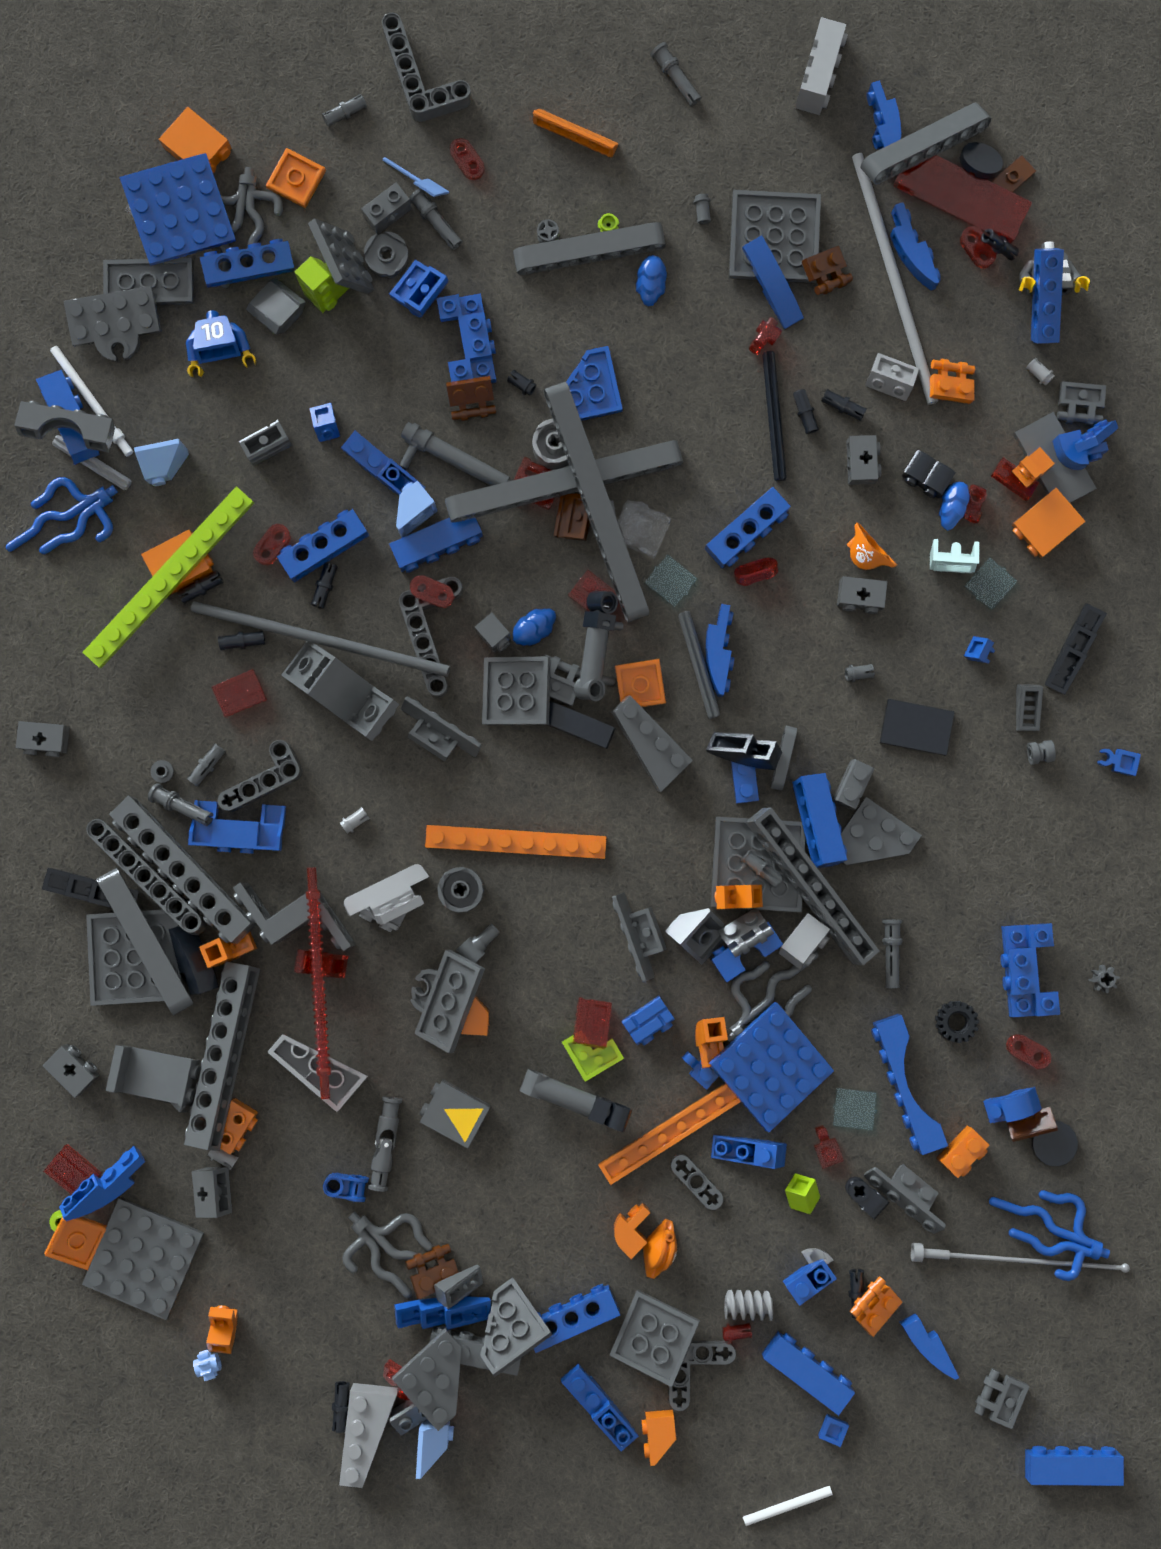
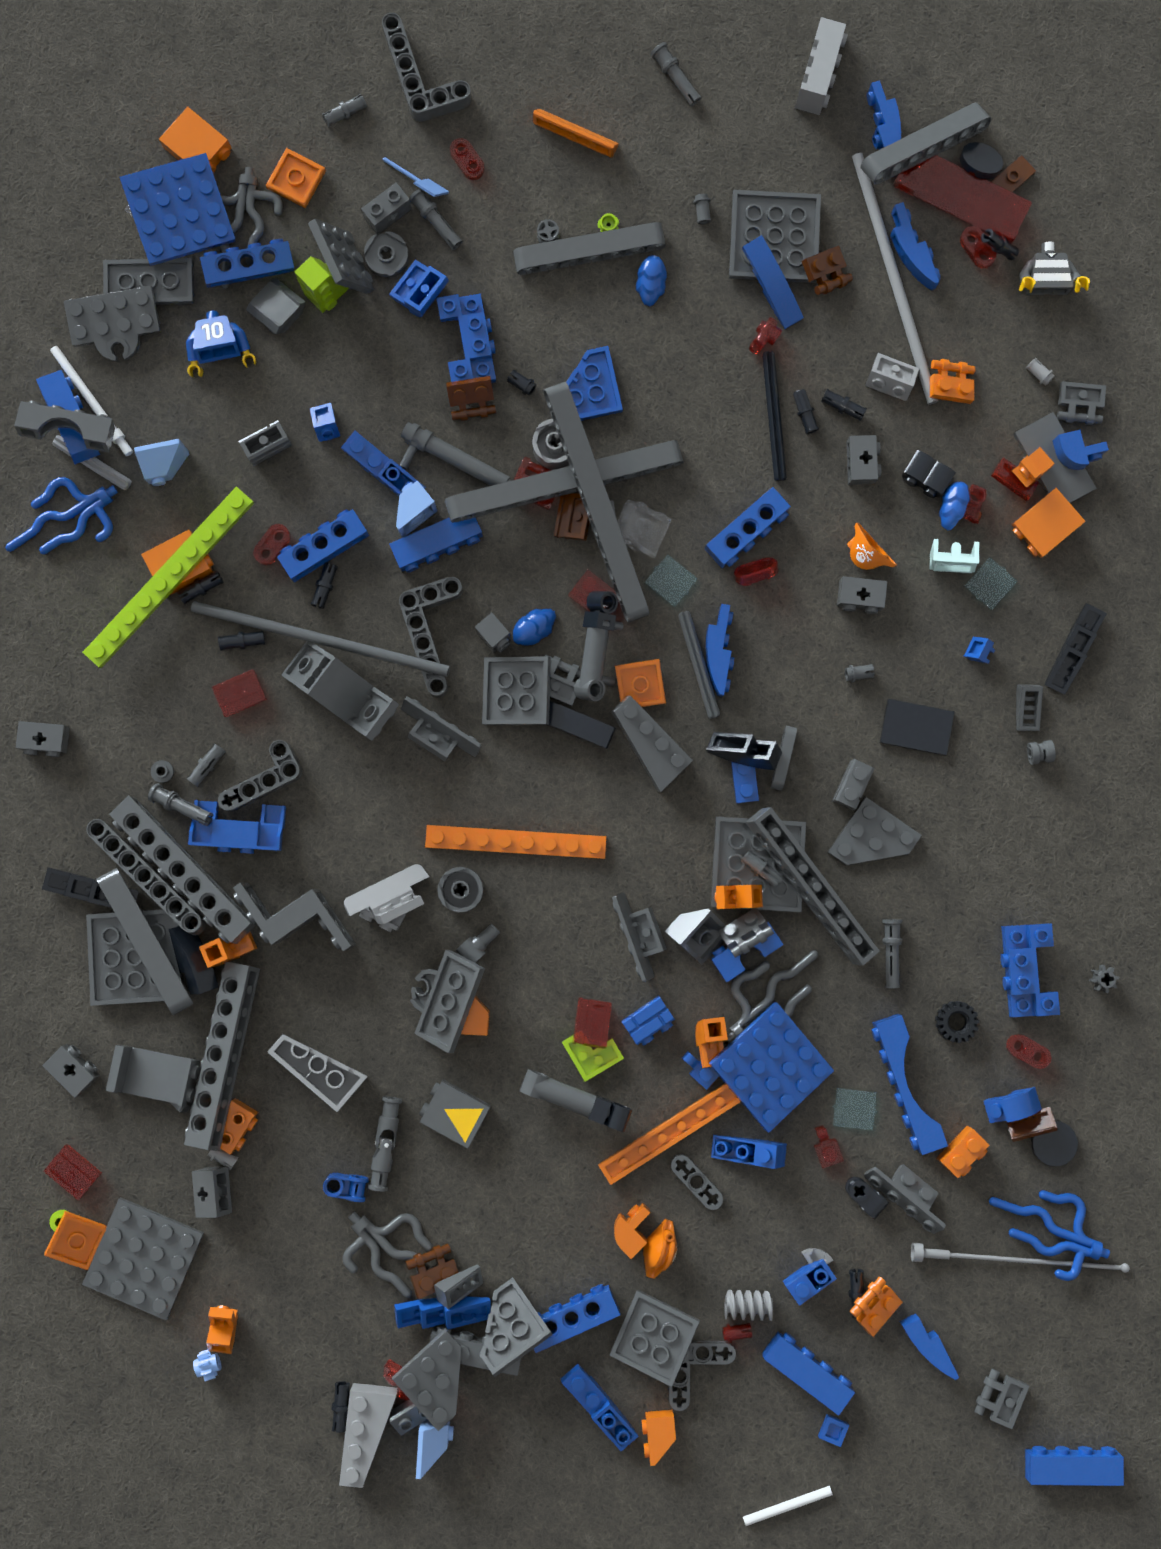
blue slope [59,1146,145,1221] -> none
clear red brick [294,949,348,978] -> none
clear red hose [306,867,331,1099] -> none
light grey pin [340,807,370,834] -> none
clear red plate [410,575,454,608] -> none
light grey brick [779,913,830,970] -> none
lime panel [785,1173,820,1214] -> none
blue brick [792,773,847,868] -> none
blue brick [1031,248,1064,344] -> none
blue plate [1074,420,1118,452] -> none
blue plate [1097,749,1141,776] -> none

